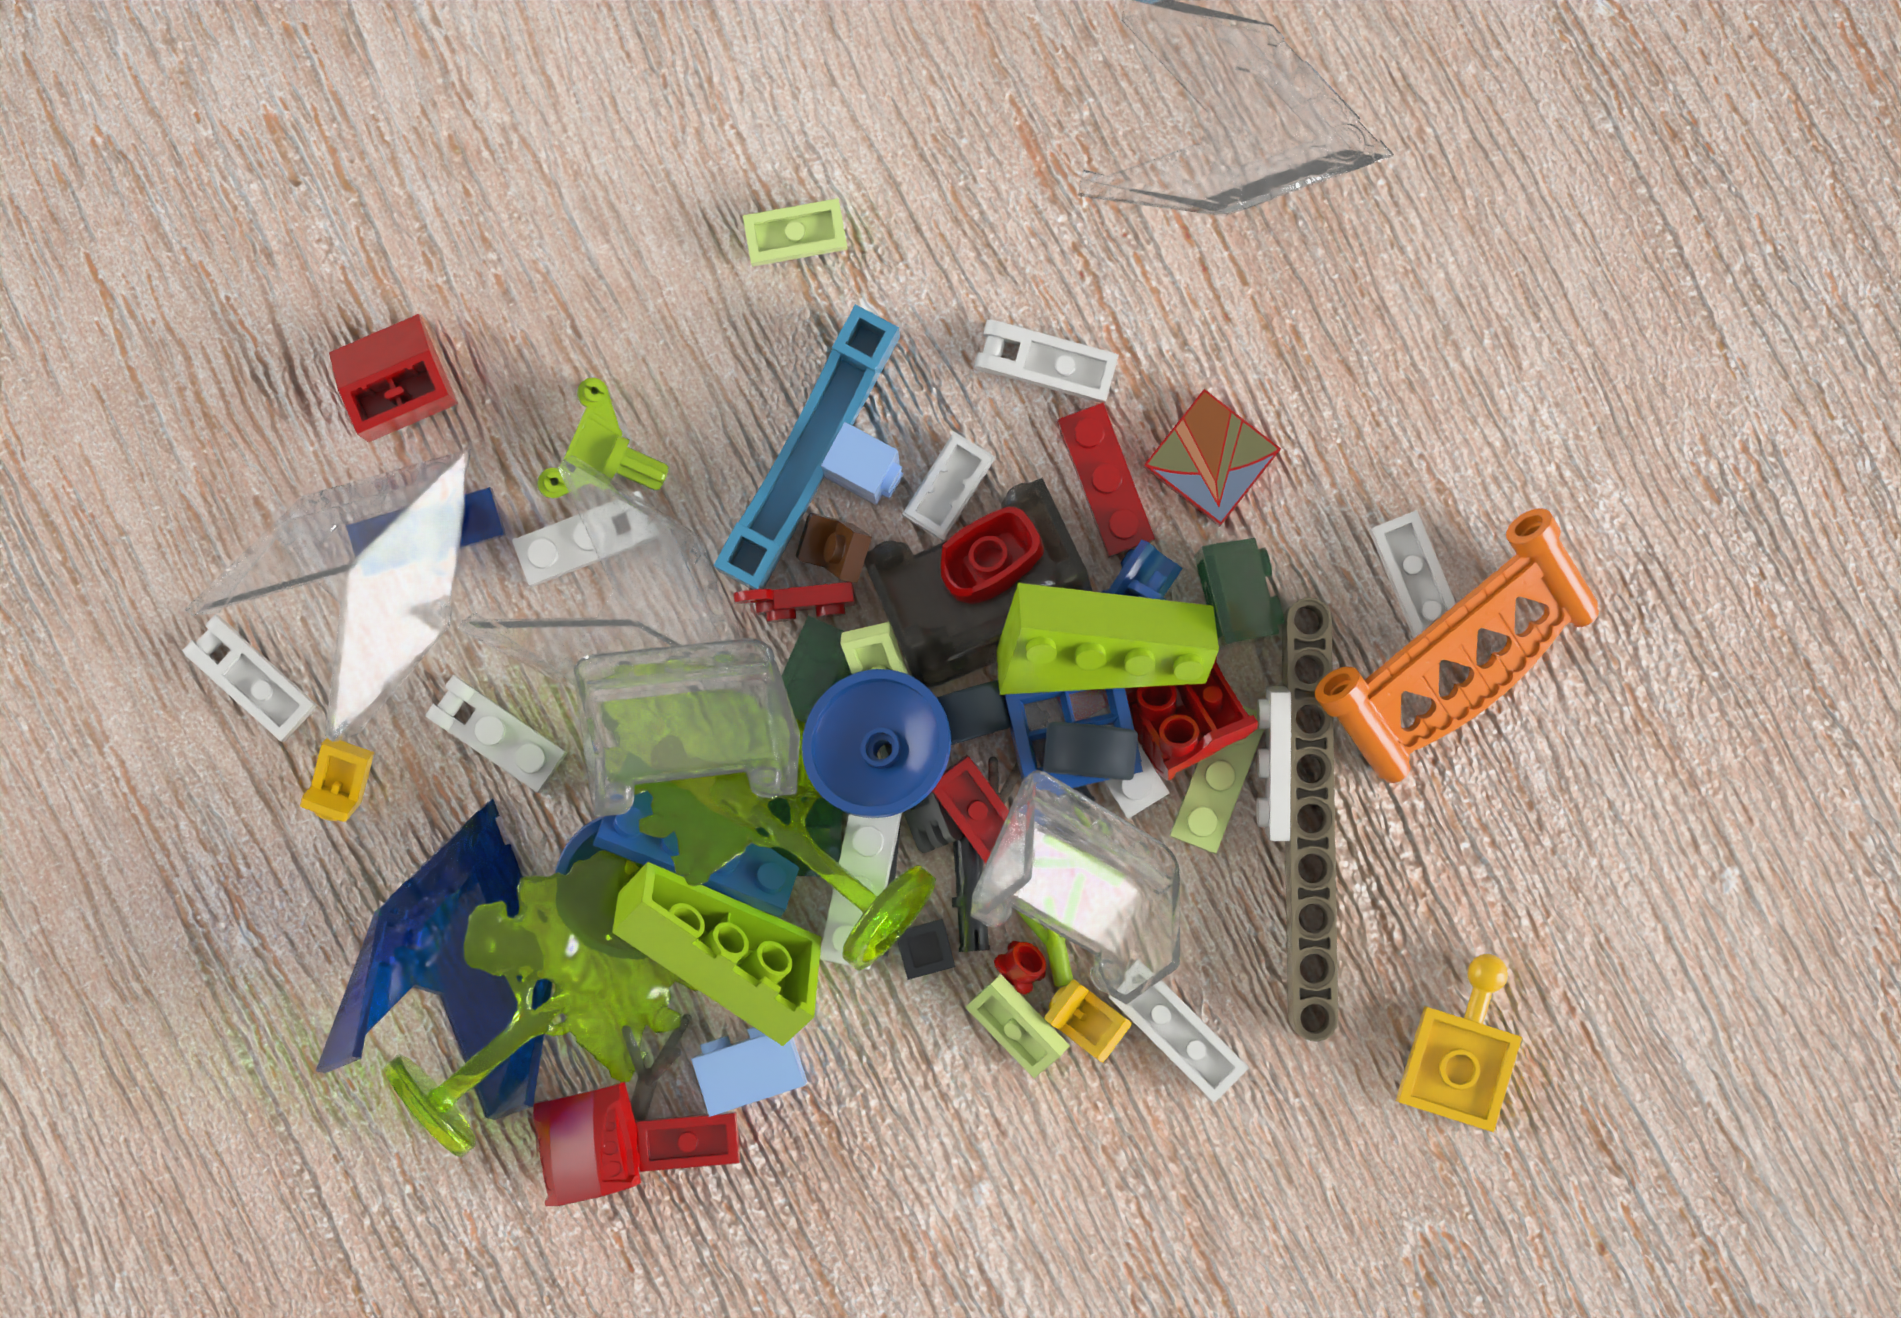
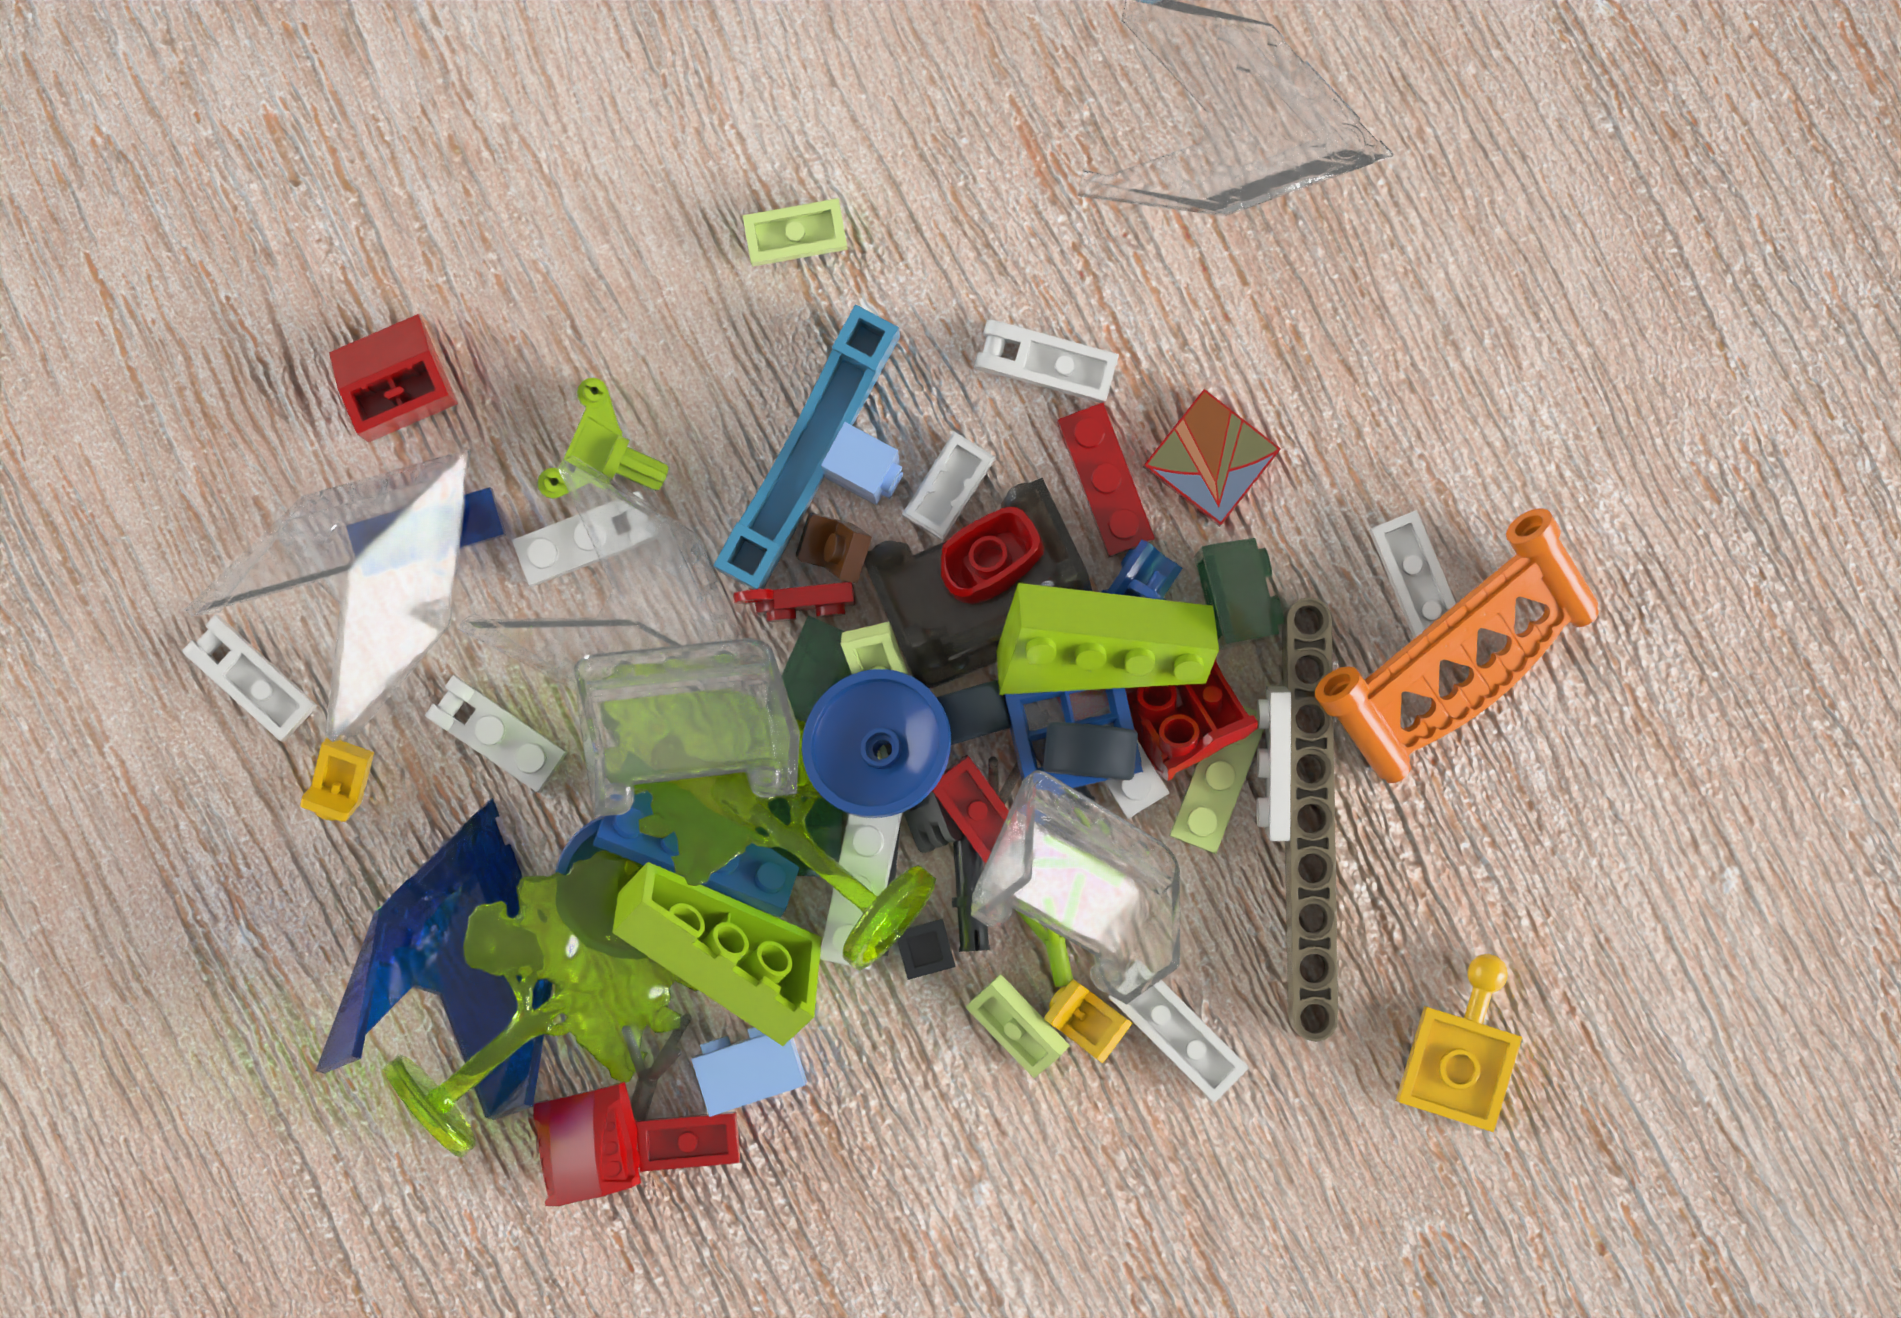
red plate [994,941,1046,995] -> none

